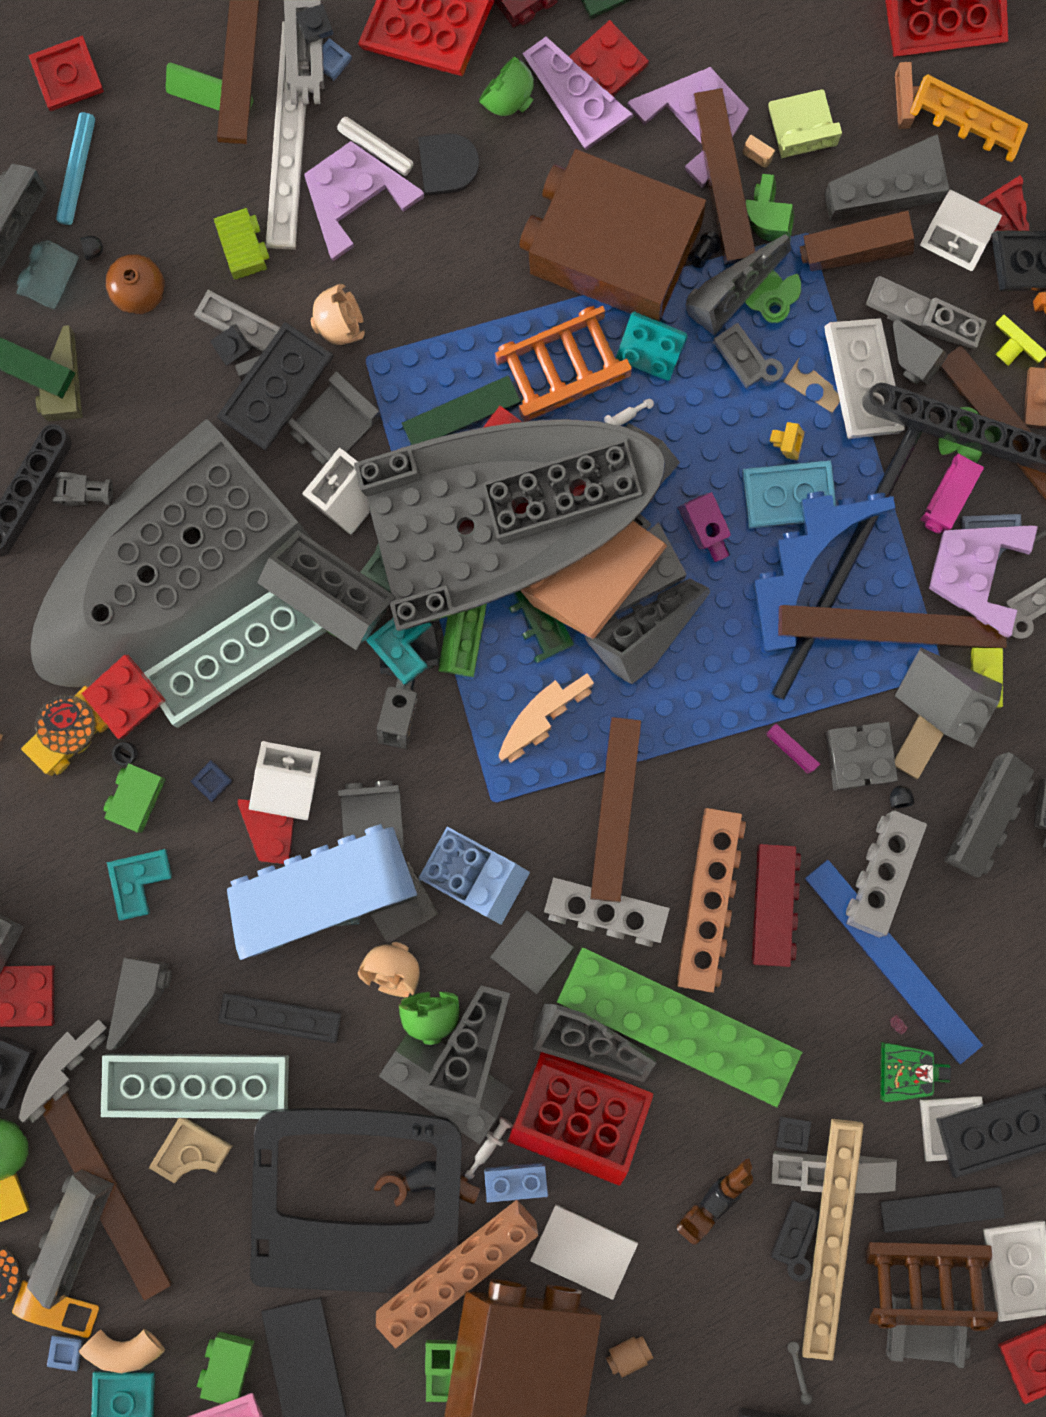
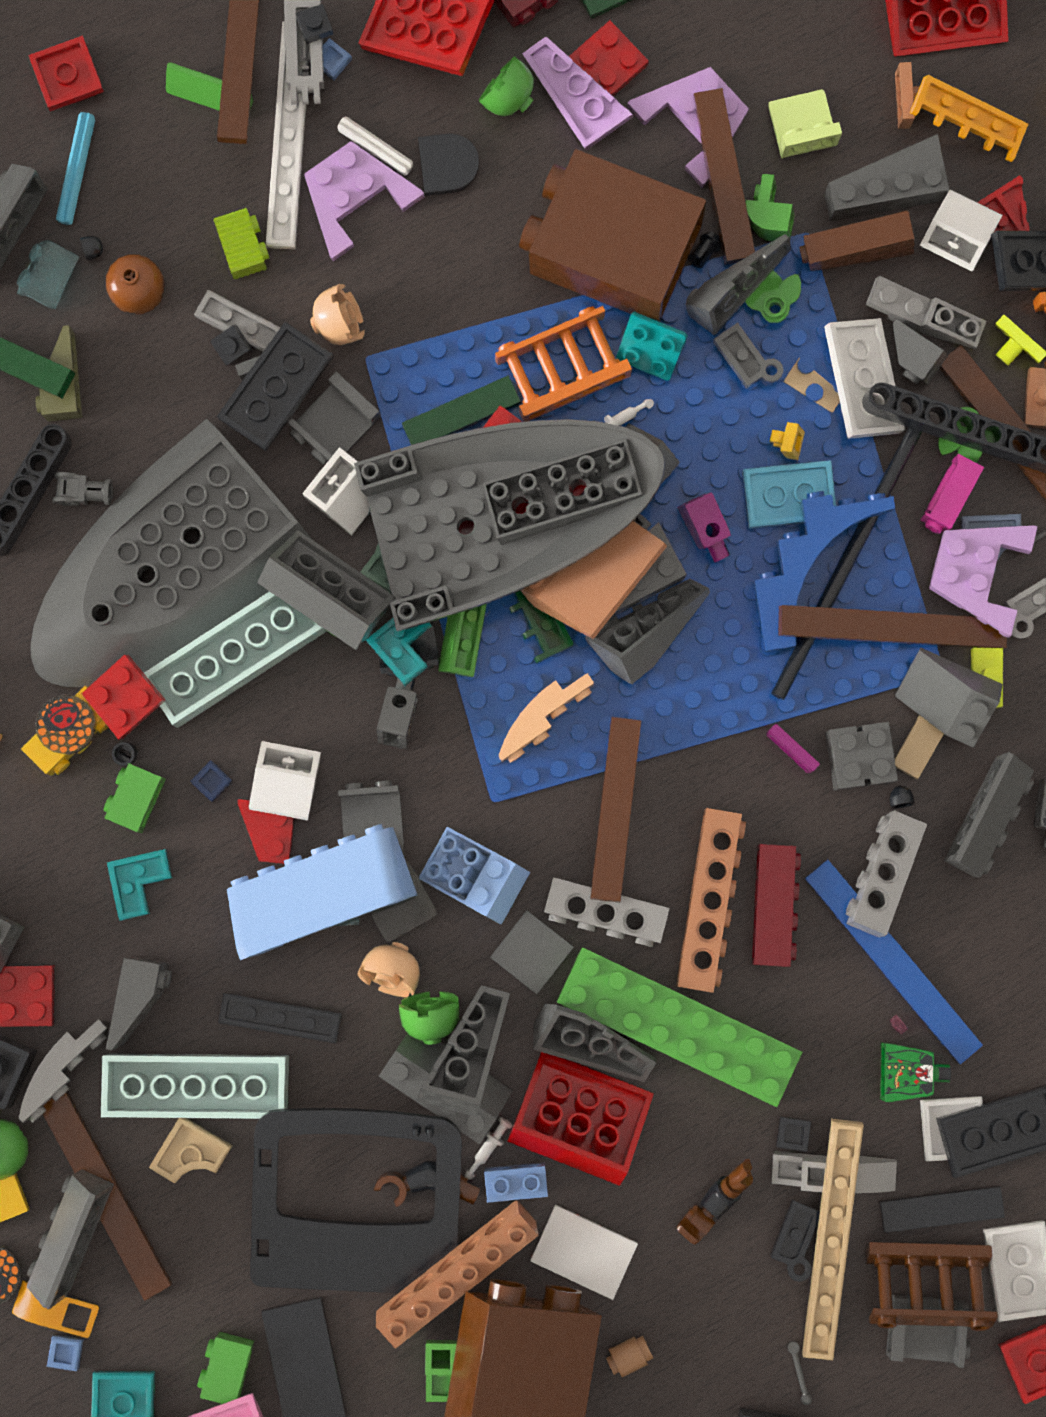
light nougat cylinder [78,1329,165,1374] -> none
light nougat tile [742,135,775,168] -> none

